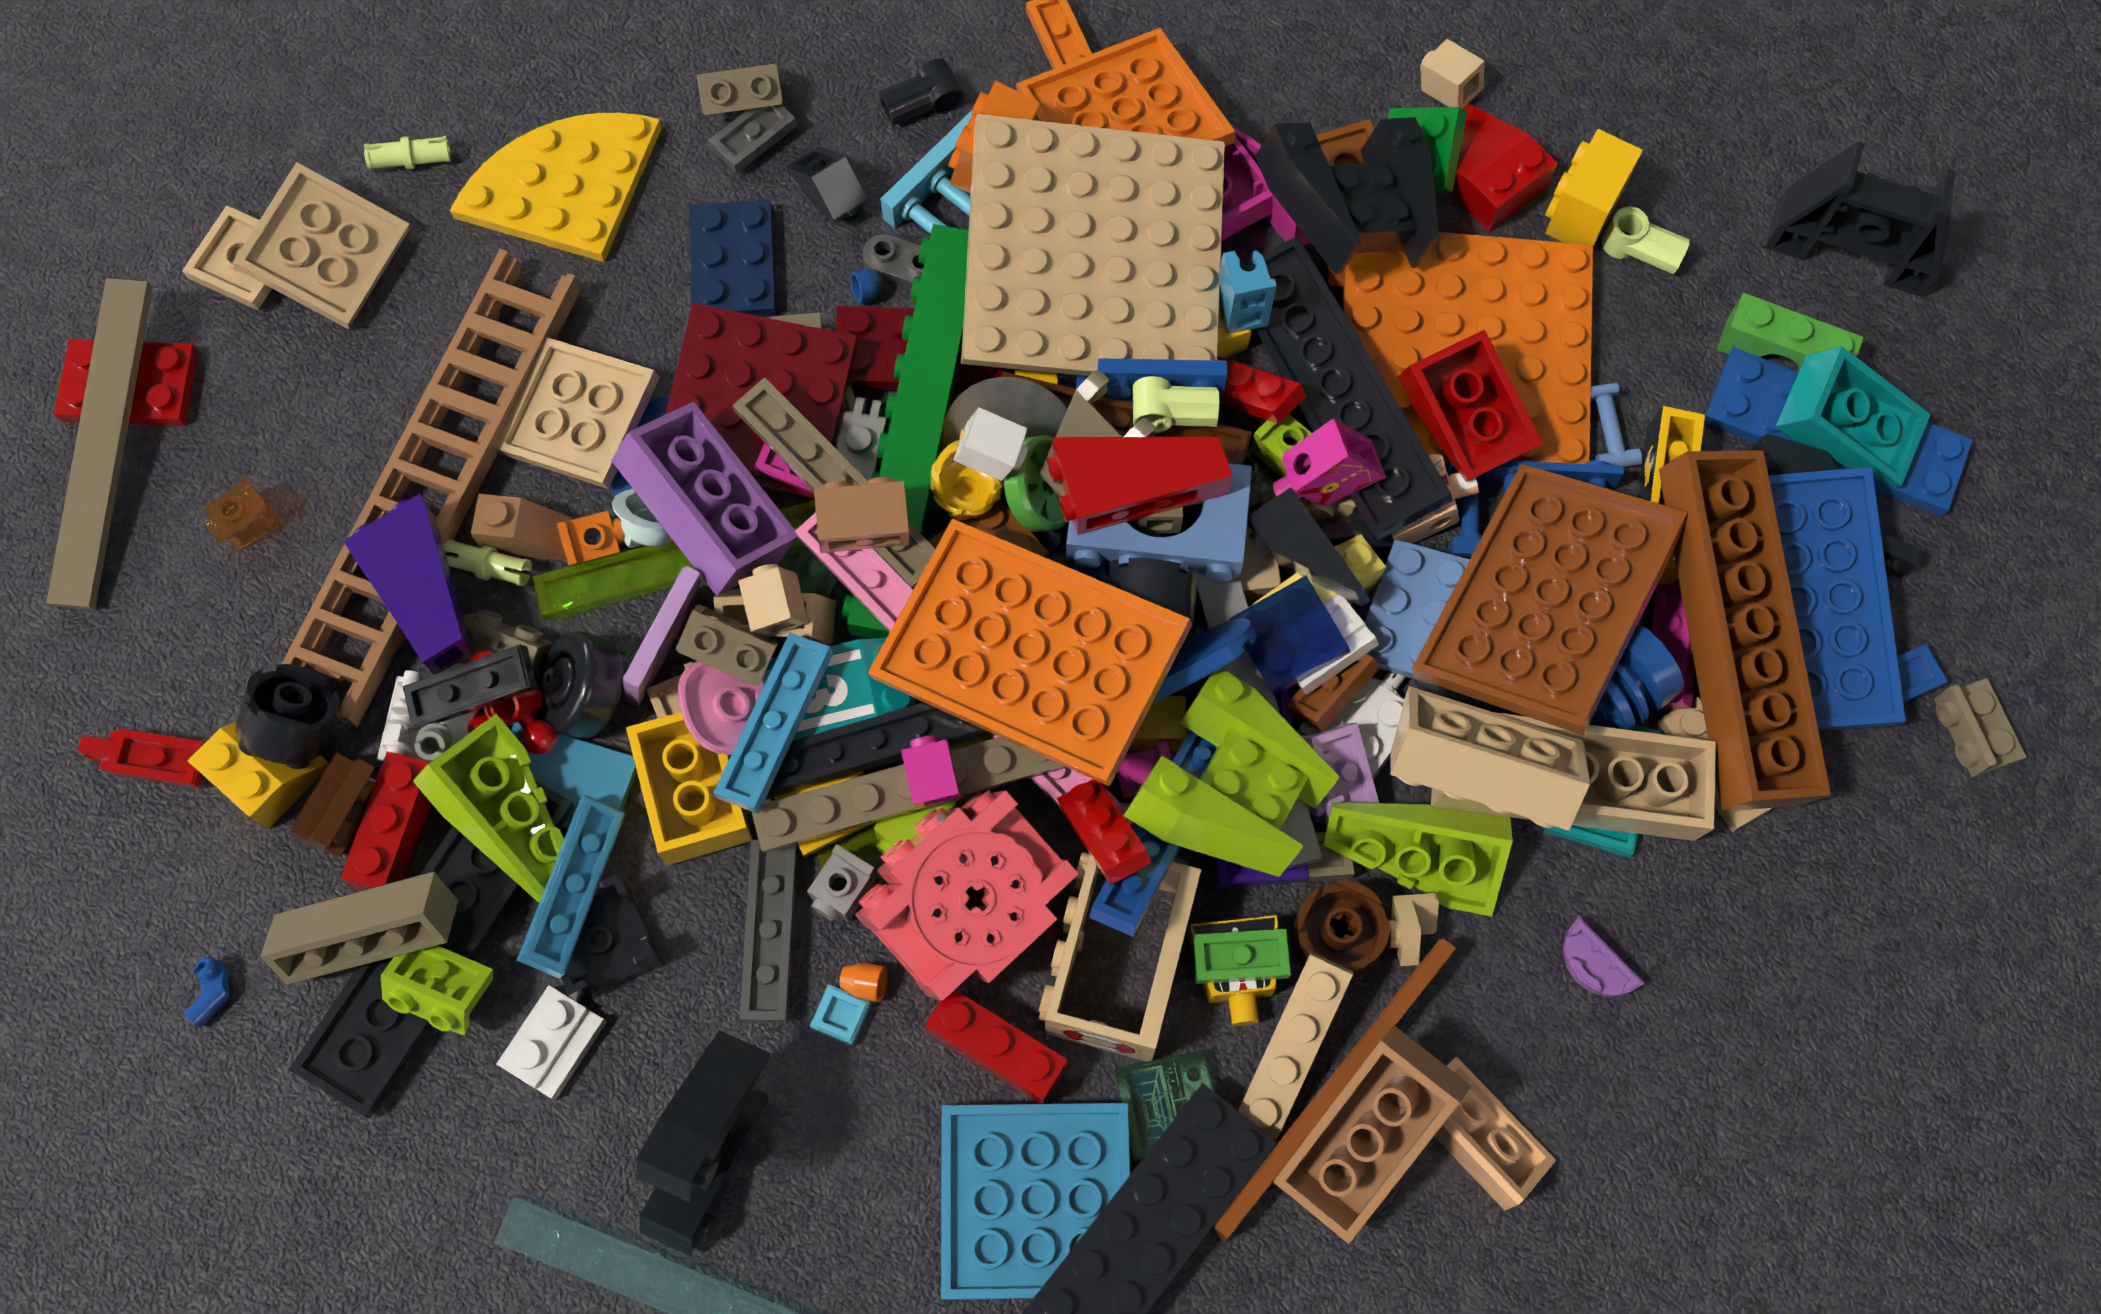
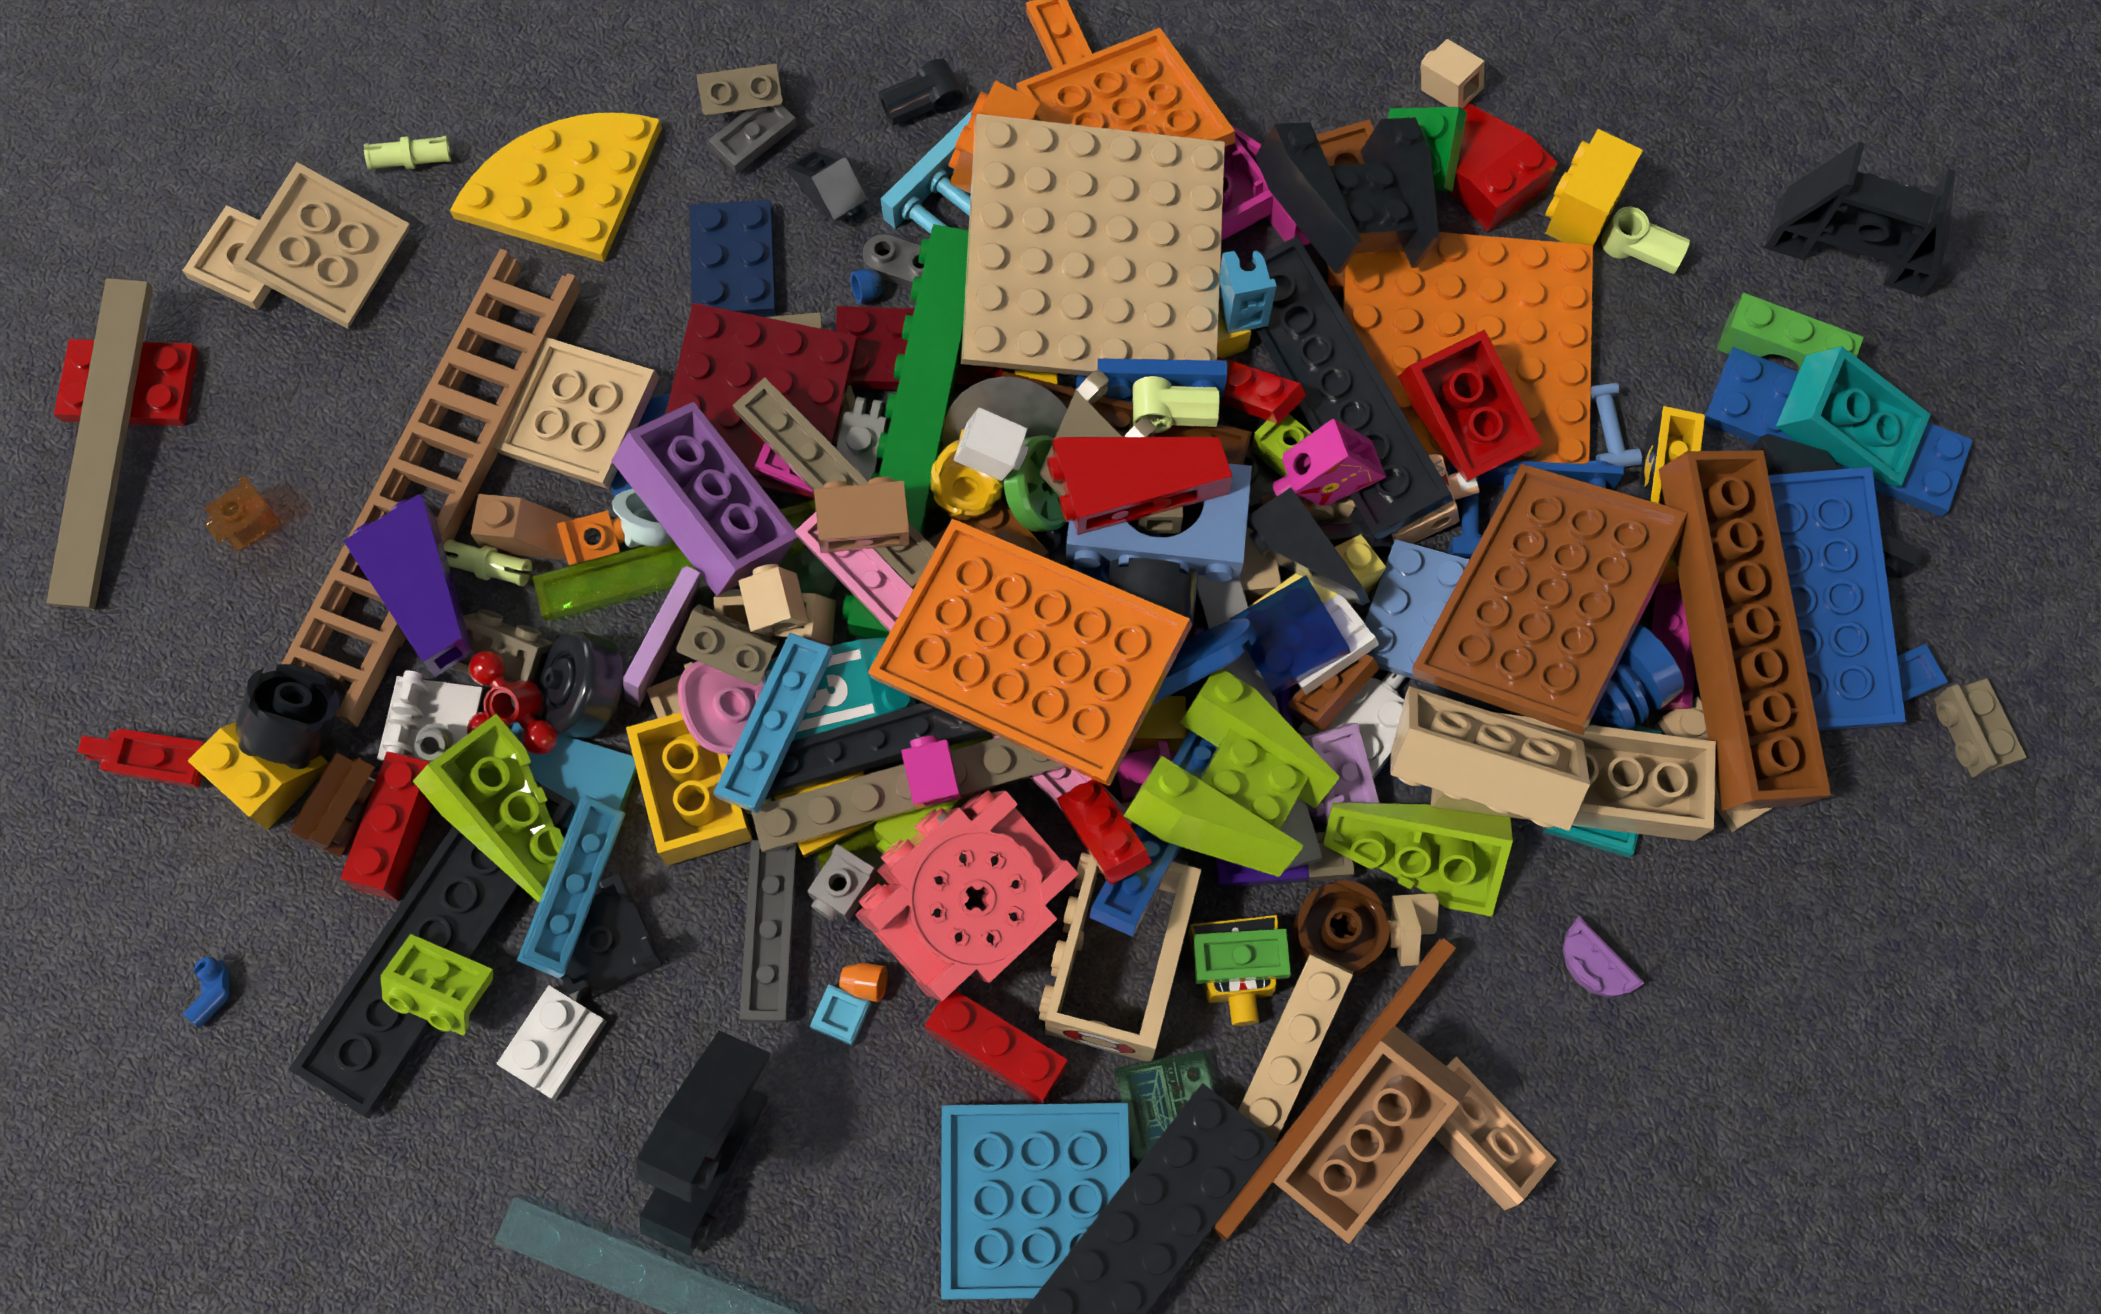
dark tan brick [260,872,458,985] -> none
black tile [402,644,537,730] -> none

